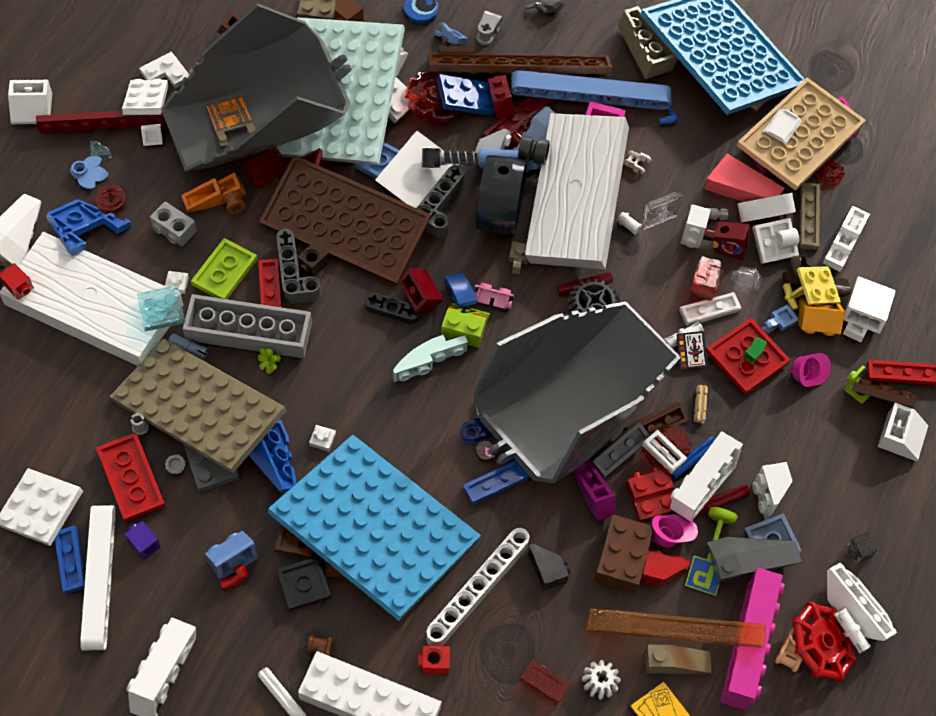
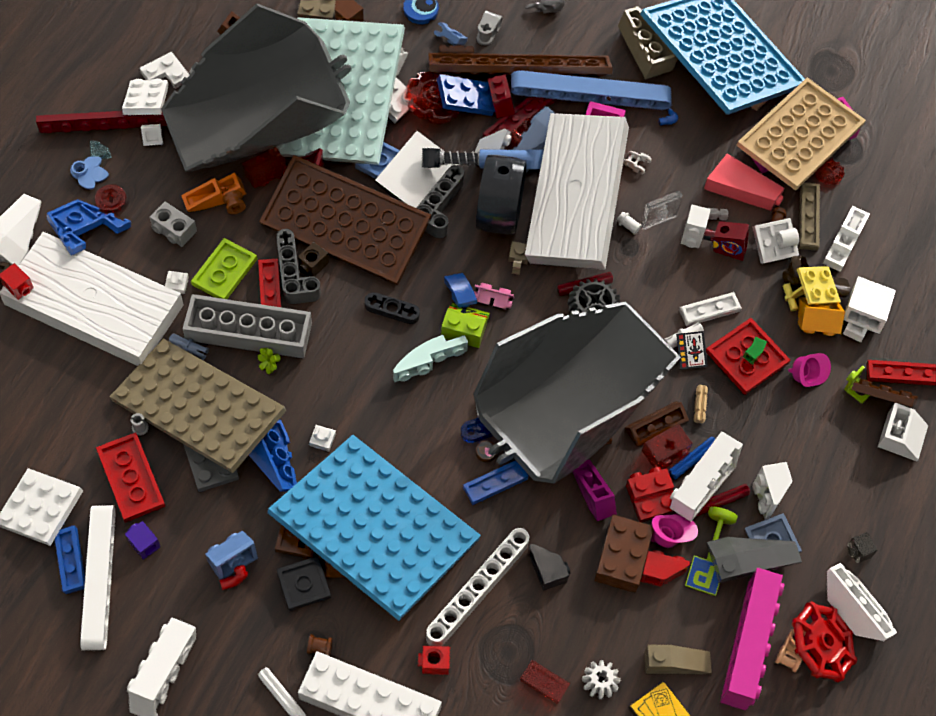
white slope [8,80,52,124] -> none
clear light blue plate [137,285,185,332] -> none
light grey piece [165,454,185,474] -> none
flag [205,95,256,147] -> none
dark red brick [398,268,443,312] -> none
pearl dark grey wheel [518,136,550,165] -> none
clear orange tile [587,608,766,648] -> none
dark grey plate [590,421,650,477] -> none
white tile [642,430,687,474] -> none
clear red brick [689,256,725,301] -> none
clear head [731,266,762,294] -> none
white beam [738,193,796,222] -> none
medium blue plate [761,305,799,334] -> none
white piece [763,109,802,144] -> none
white pin [834,608,871,653] -> none

